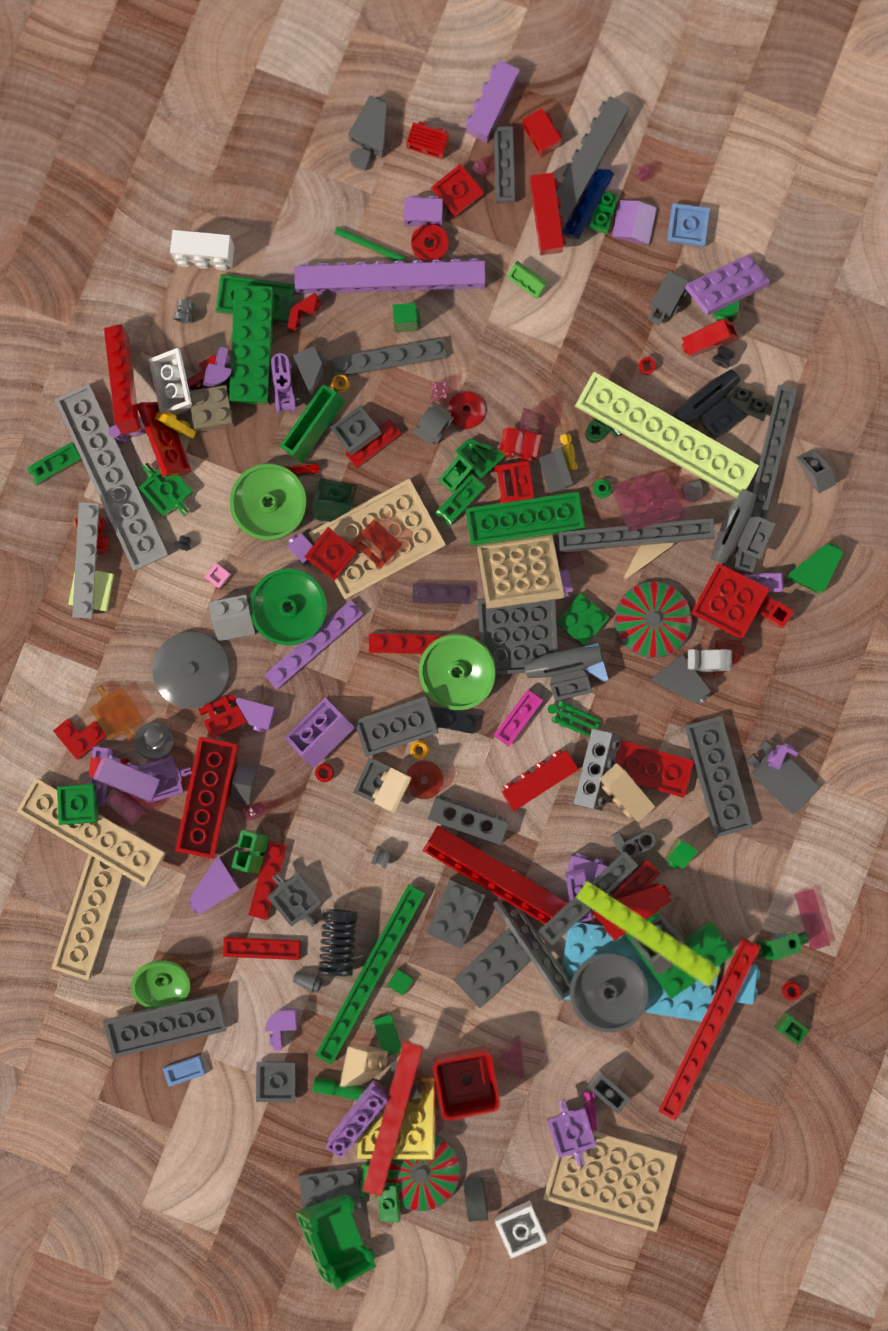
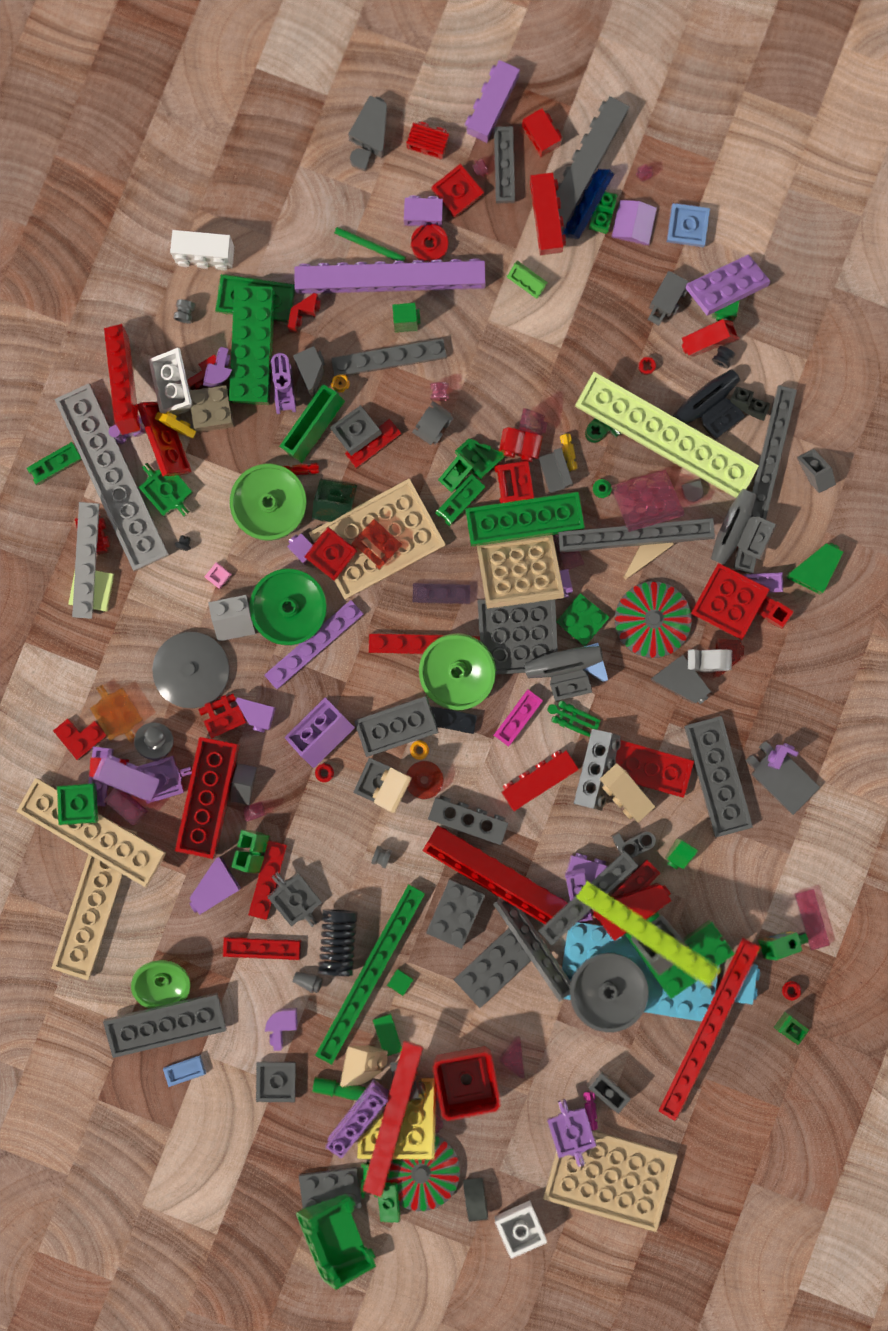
red dish [447,392,485,430] -> none

